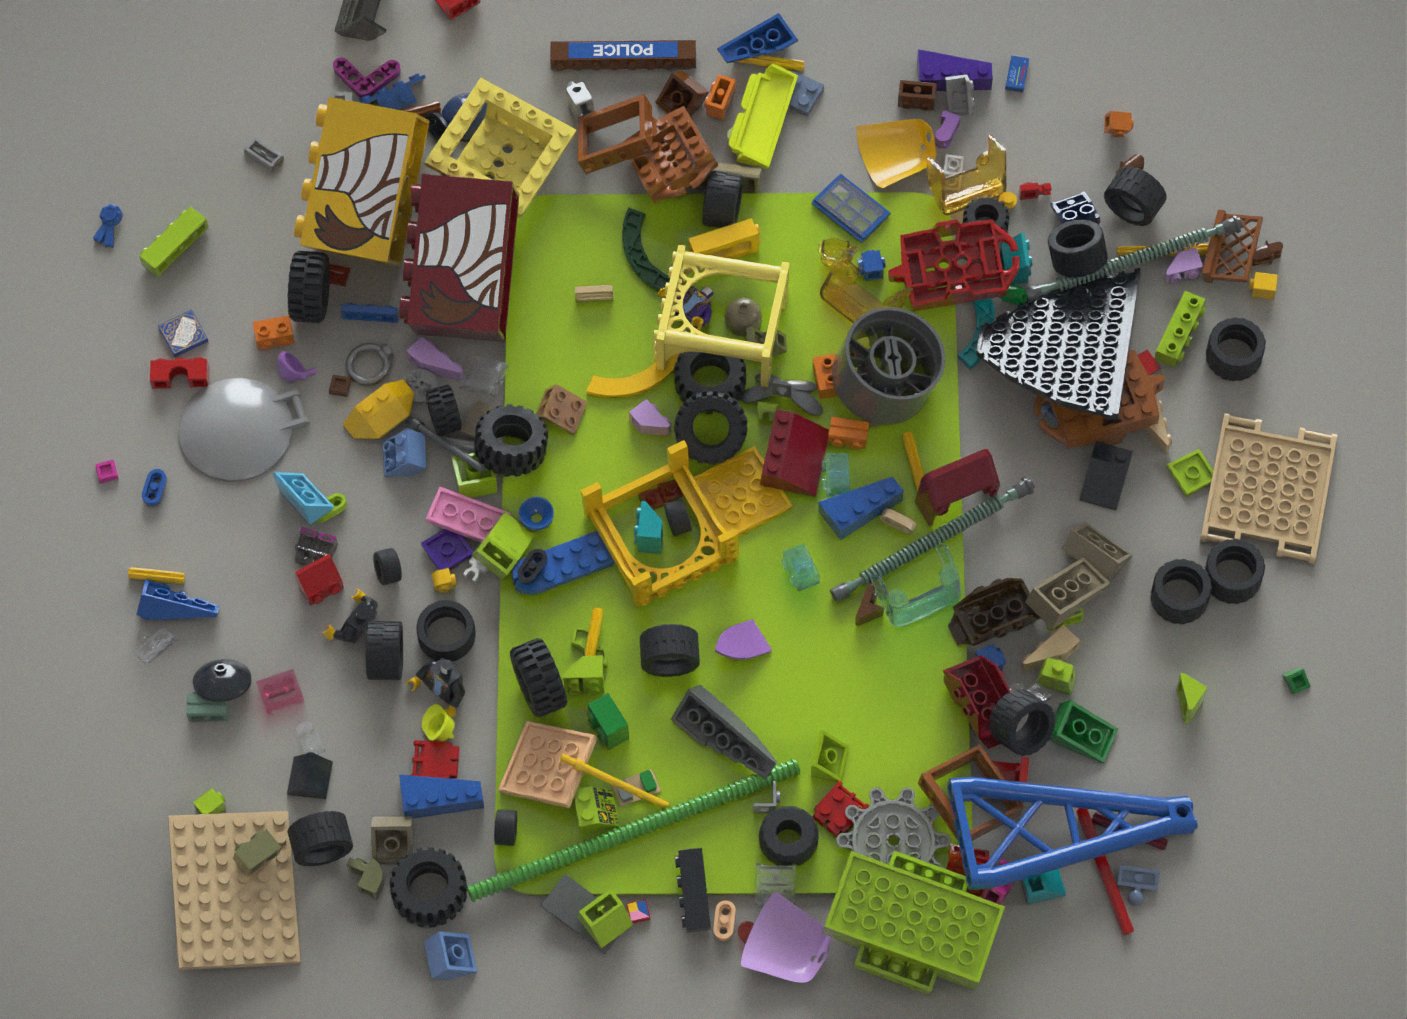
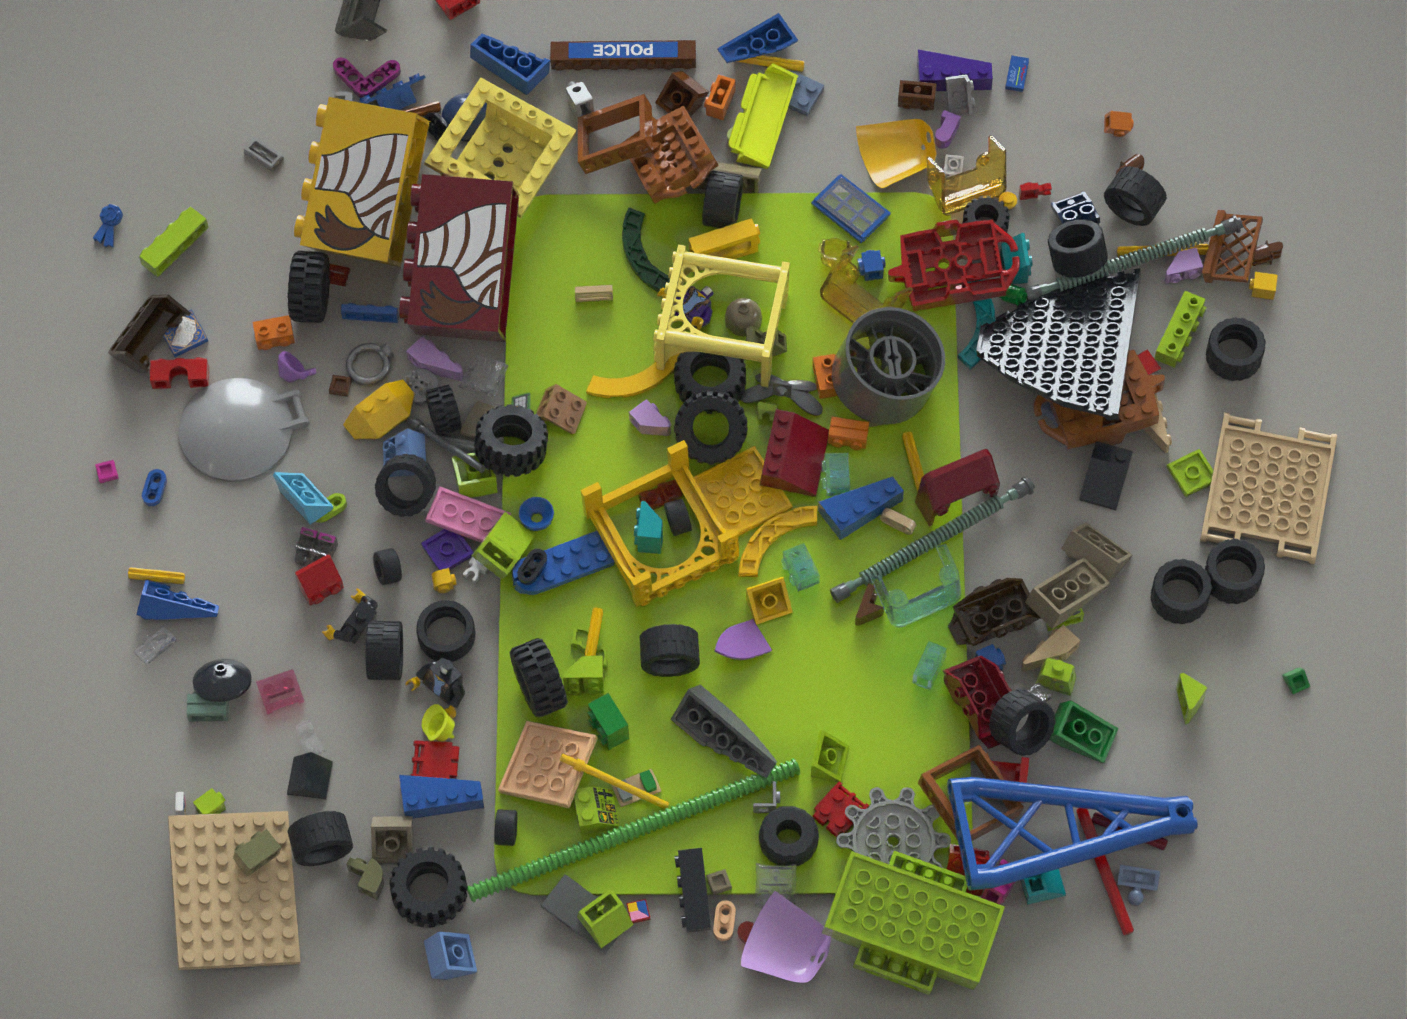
none -> dark brown windscreen [108,294,191,373]
none -> white tile [175,792,186,815]
none -> black tyre [375,454,436,517]
none -> blue wedge [470,34,550,95]
none -> slope [512,393,531,410]
none -> dark tan tile [706,869,732,895]
none -> yellow tile [738,506,817,577]
none -> yellow slope [746,577,793,625]
none -> clear light blue brick [912,641,947,690]

